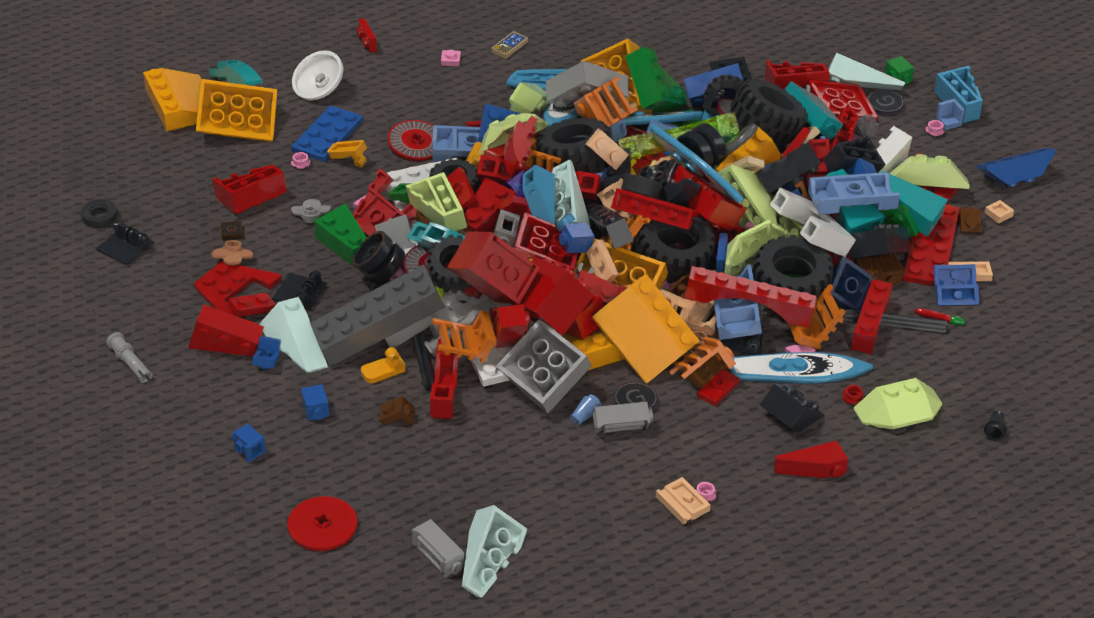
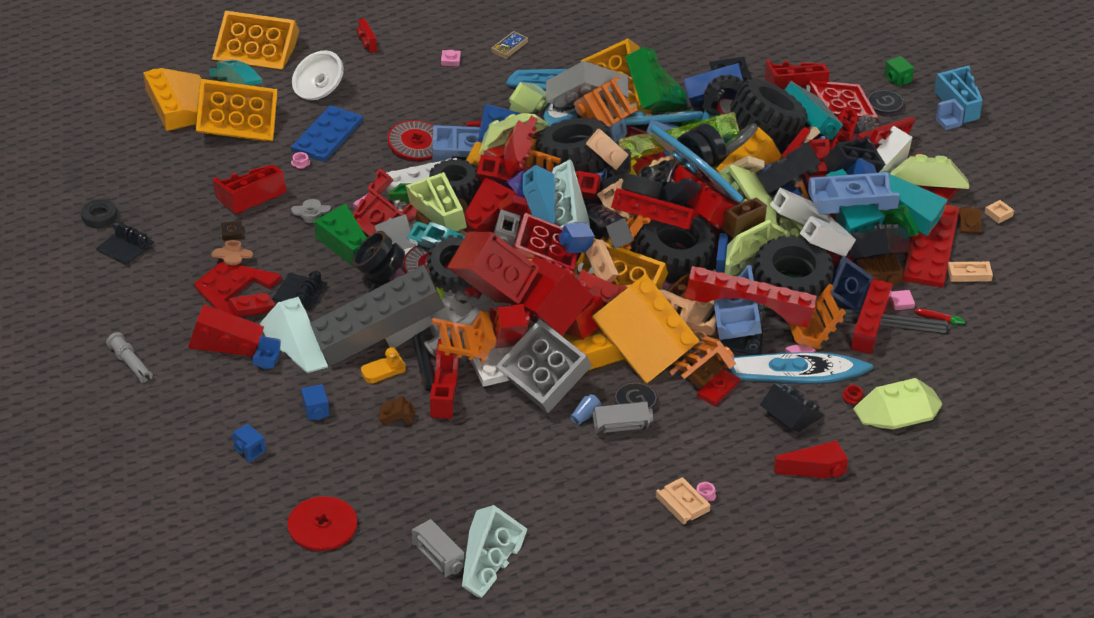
light orange piece [327,140,367,167] -> none
red plate [447,167,477,210] -> none
dark azure tile [555,213,575,232] -> none
light aqua wedge [828,53,905,90] -> none
bright pink plate [925,120,944,136] -> none
blue slope [933,264,979,306] -> none
blue wedge [977,148,1056,187] -> none
black cone [984,411,1006,441] -> none
none -> light orange slope [212,11,299,70]
none -> reddish brown brick [722,197,767,238]
none -> red fence [855,117,916,149]
none -> bright pink tile [890,290,915,310]

